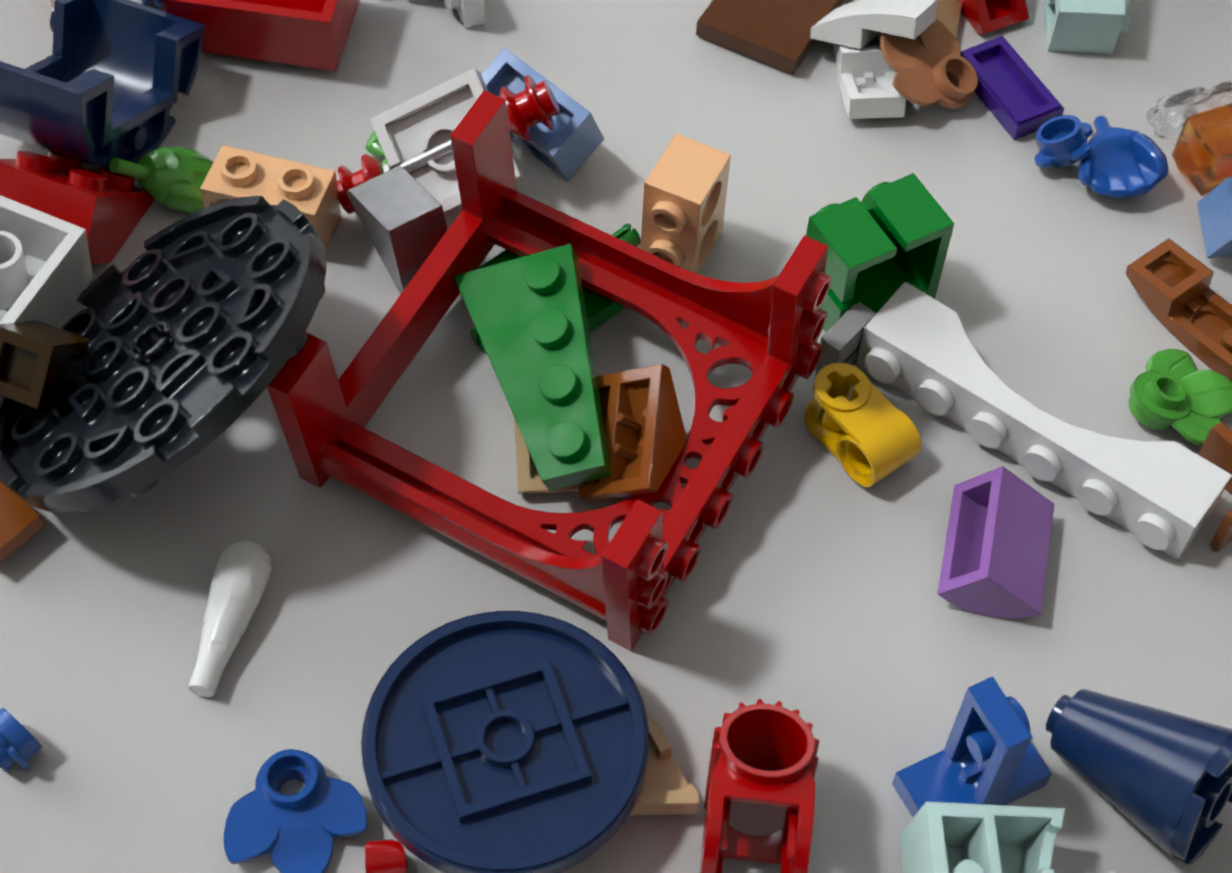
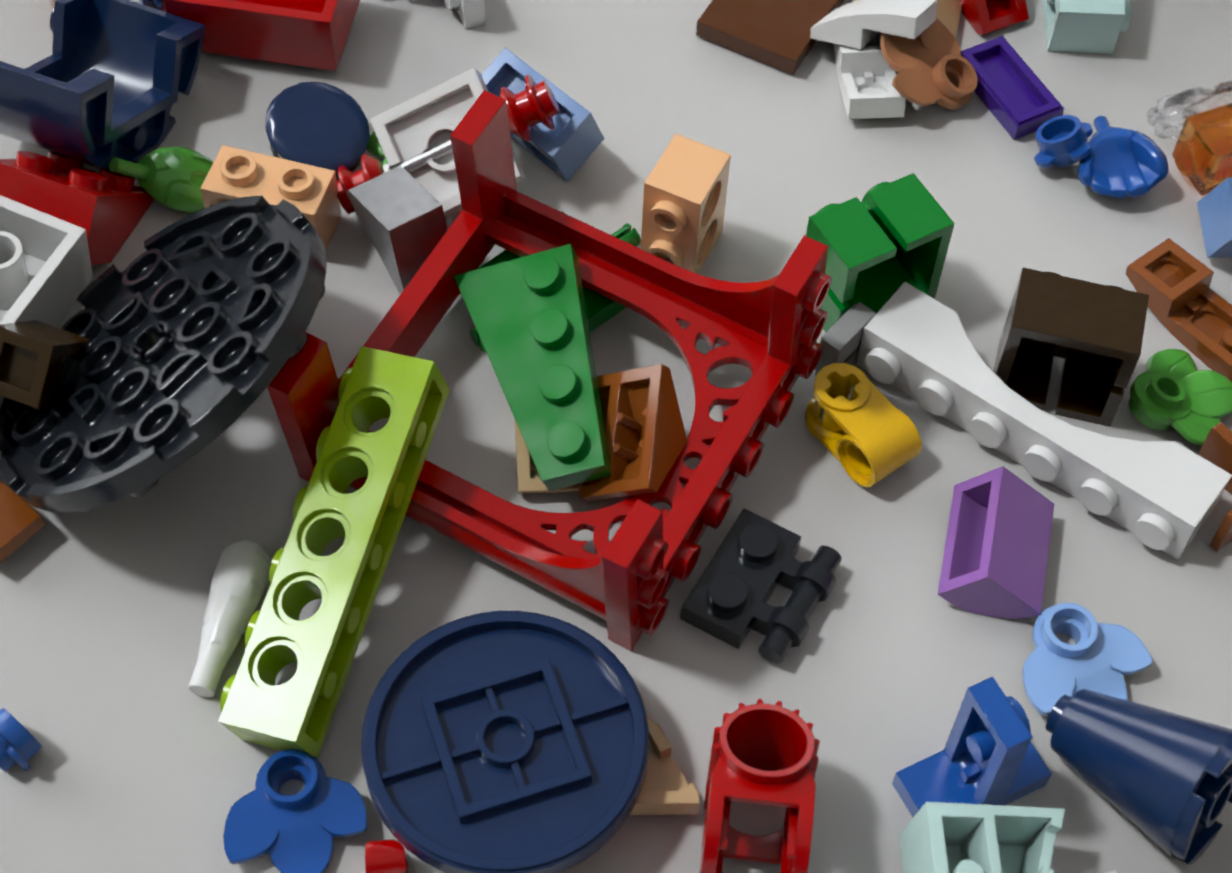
none -> lime brick [219,346,450,759]
none -> dark blue piece [265,81,370,181]
none -> black plate [680,508,842,664]
none -> dark brown piece [993,267,1149,427]
none -> light blue plate [1022,603,1153,716]

